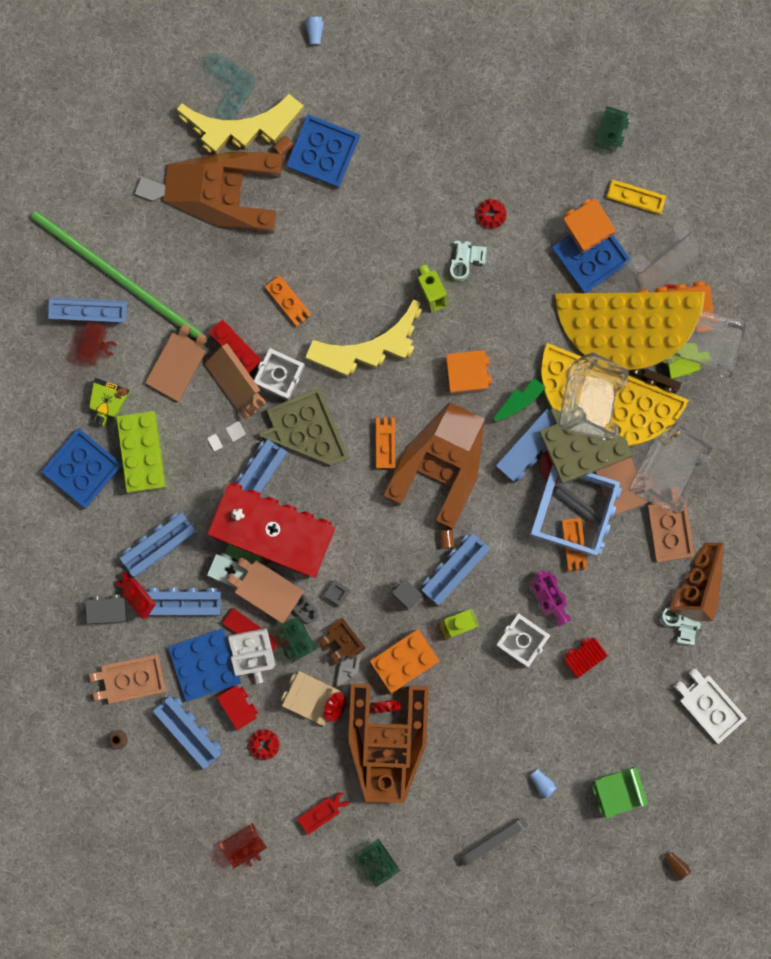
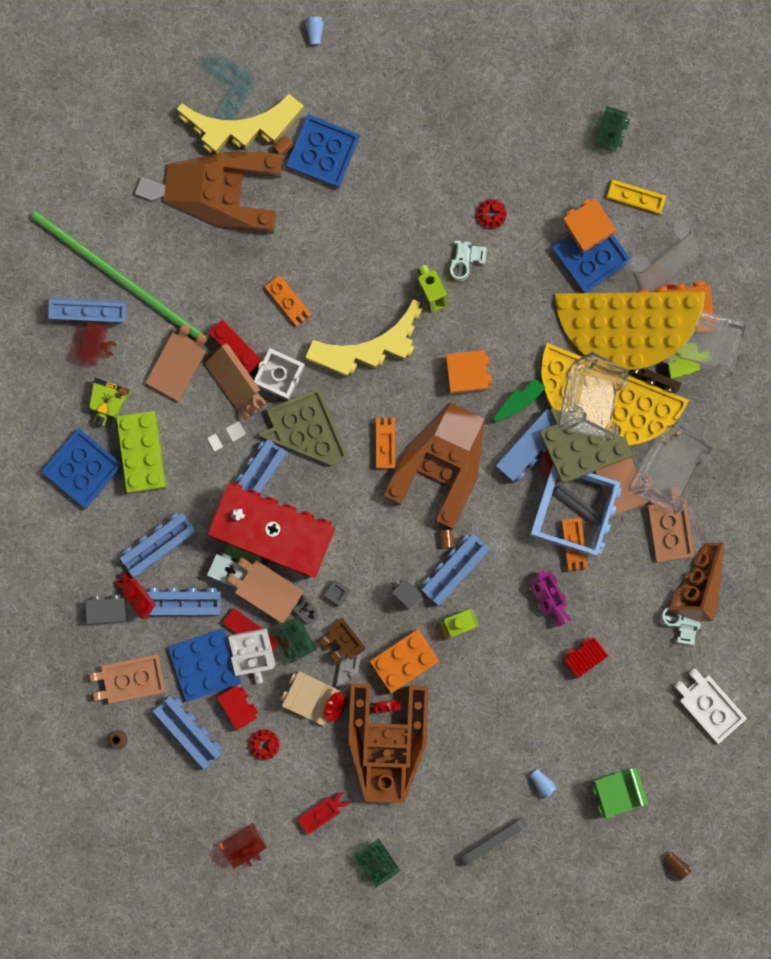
white brick [496,613,551,668] -> none

